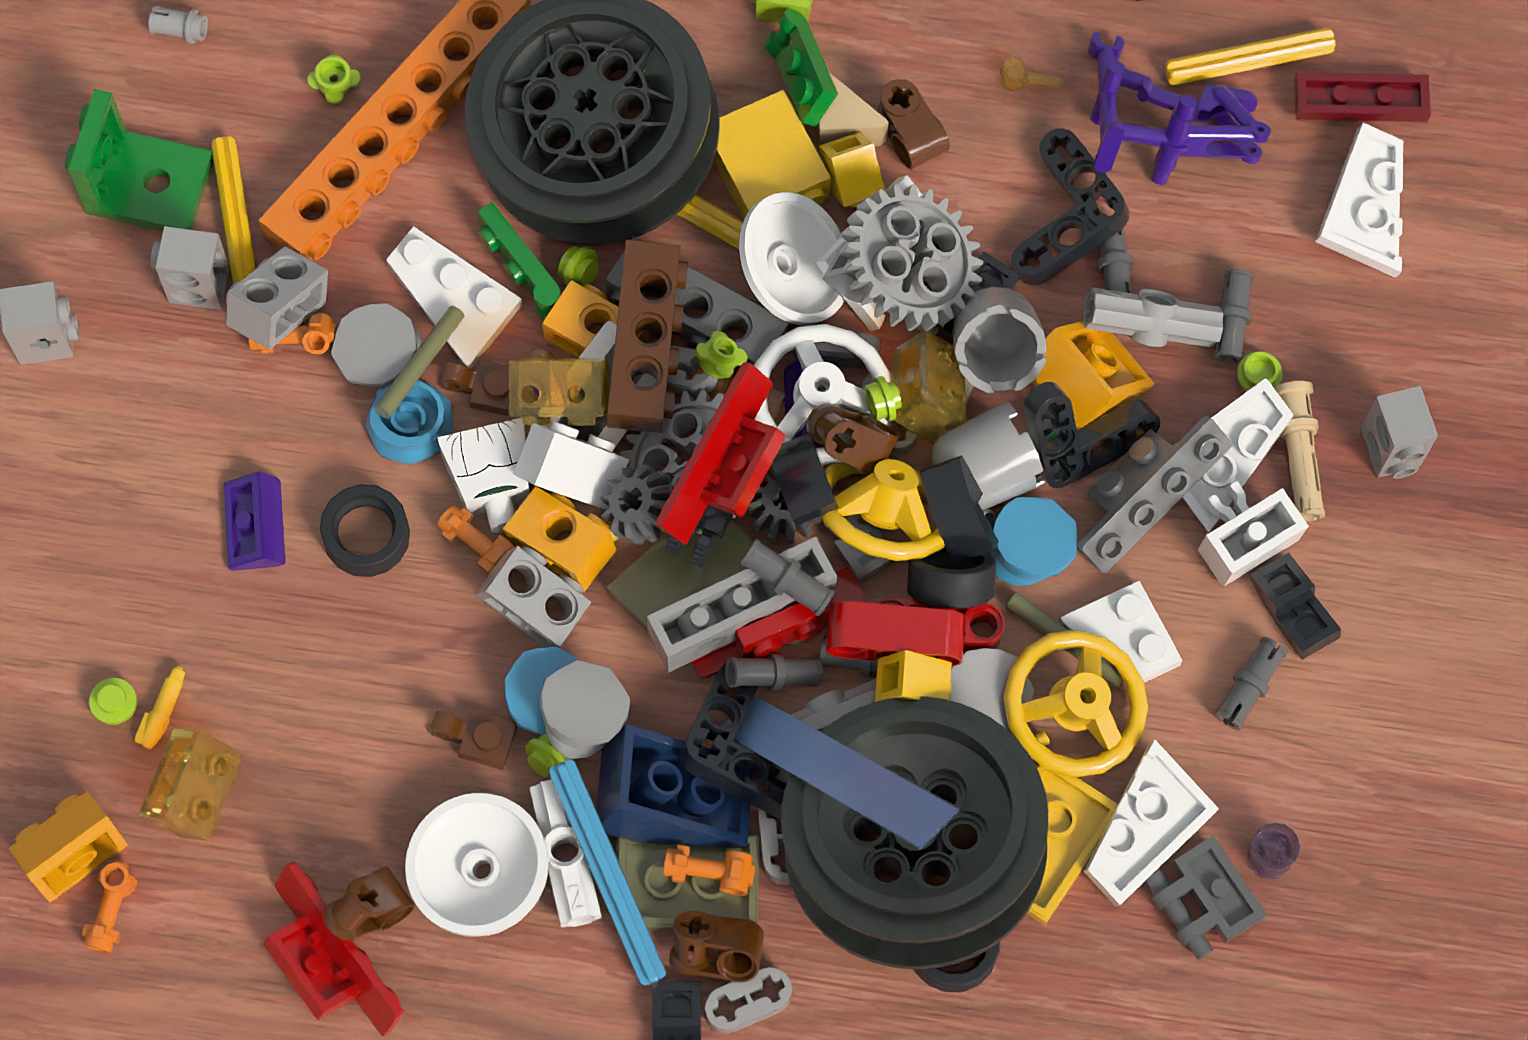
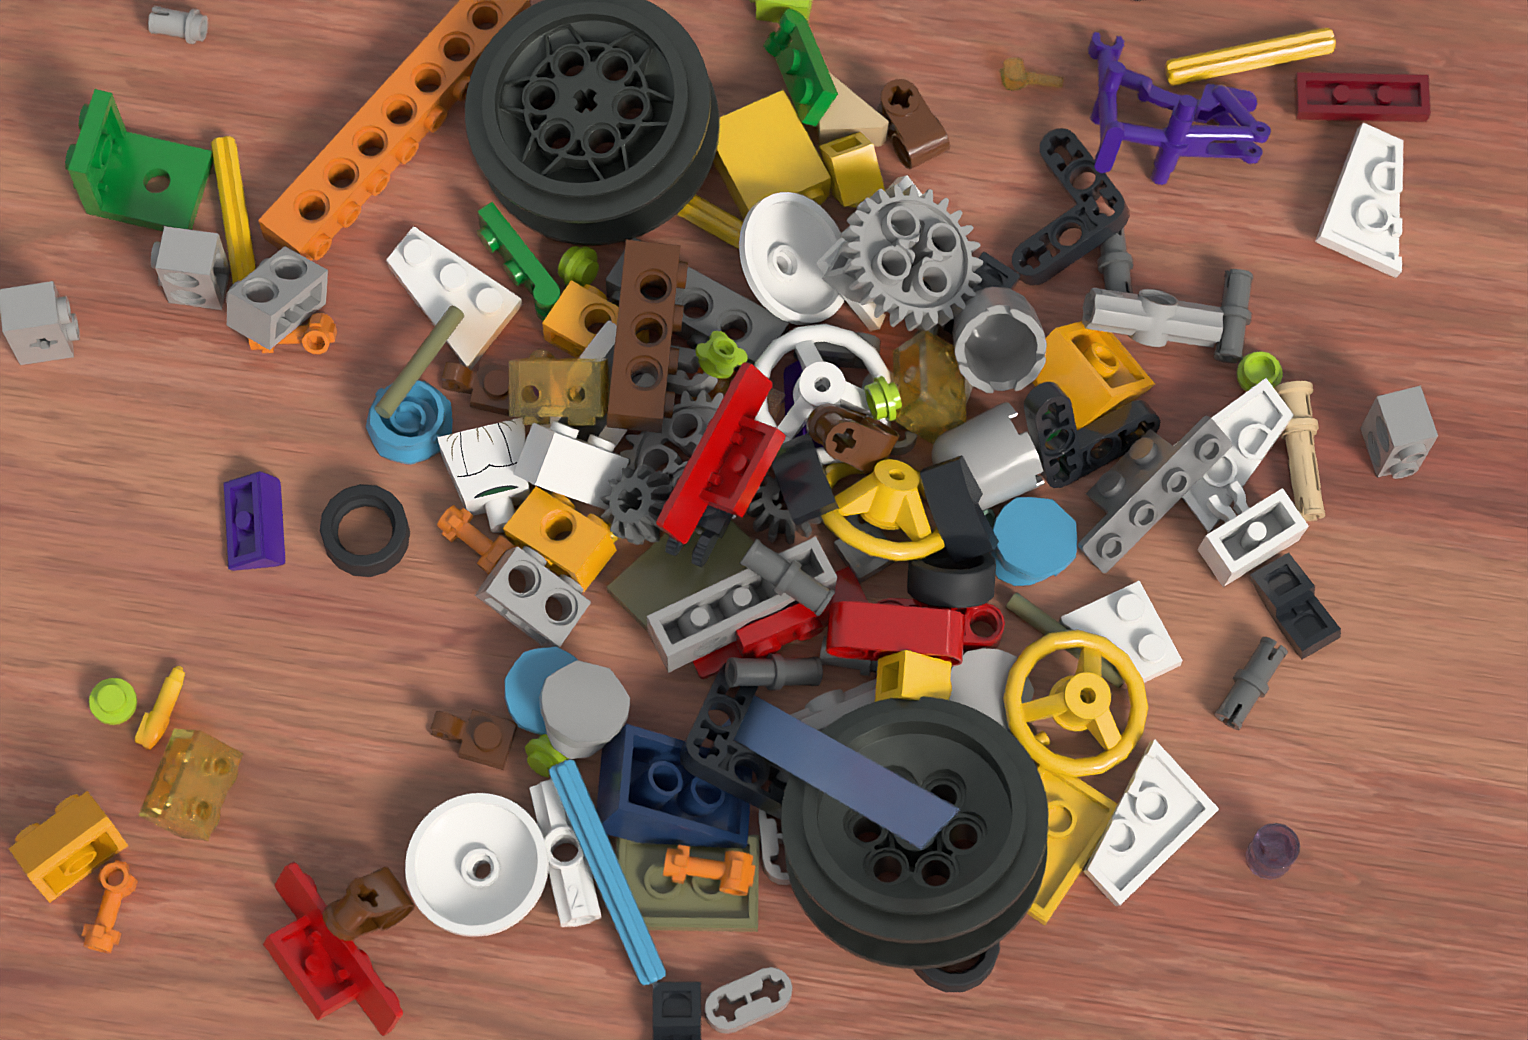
lime plate [307,54,361,104] -> none
light grey hat [331,303,422,387] -> none
reddish brown piece [669,911,764,983] -> none
dark grey plate [1145,836,1267,960] -> none

